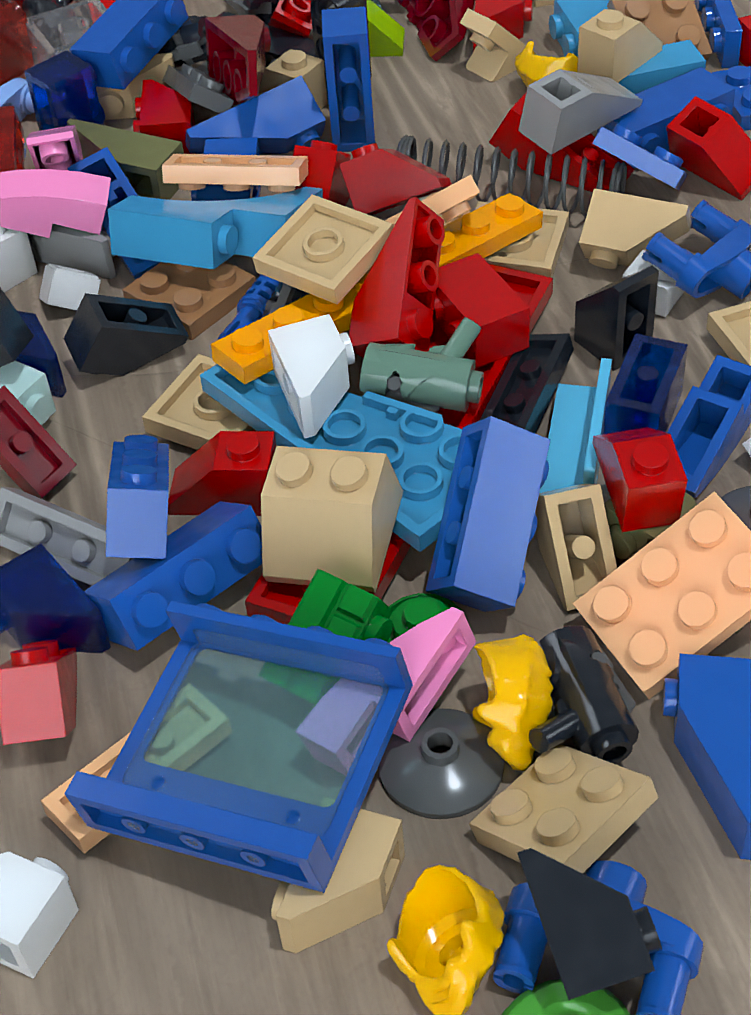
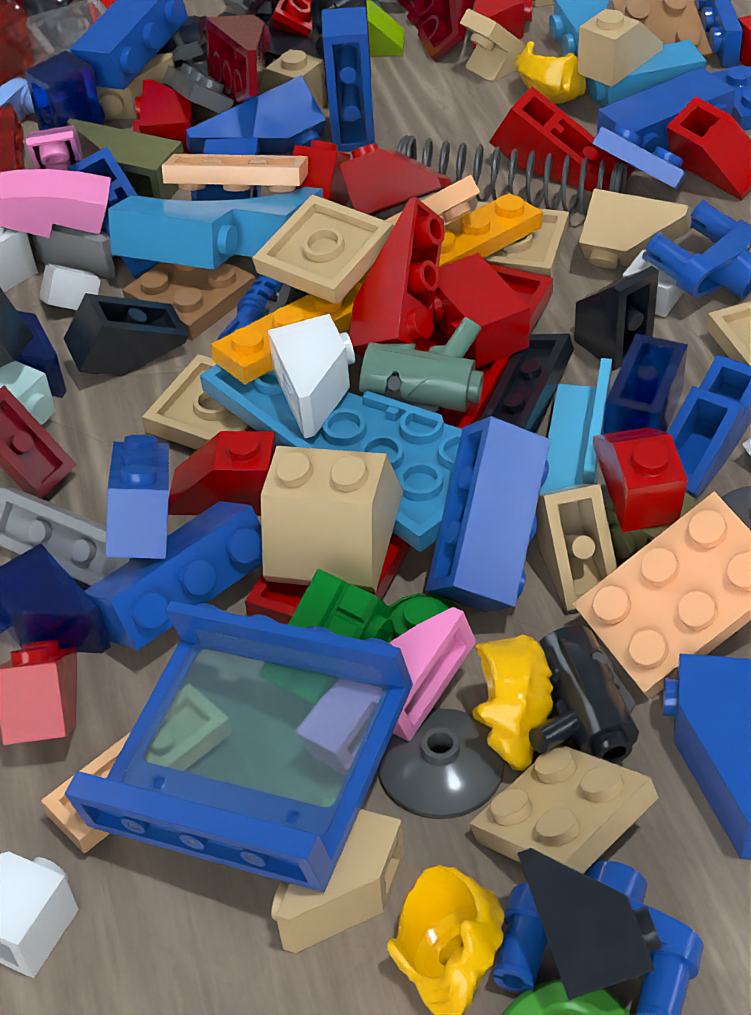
light grey slope [519,69,643,155] -> none

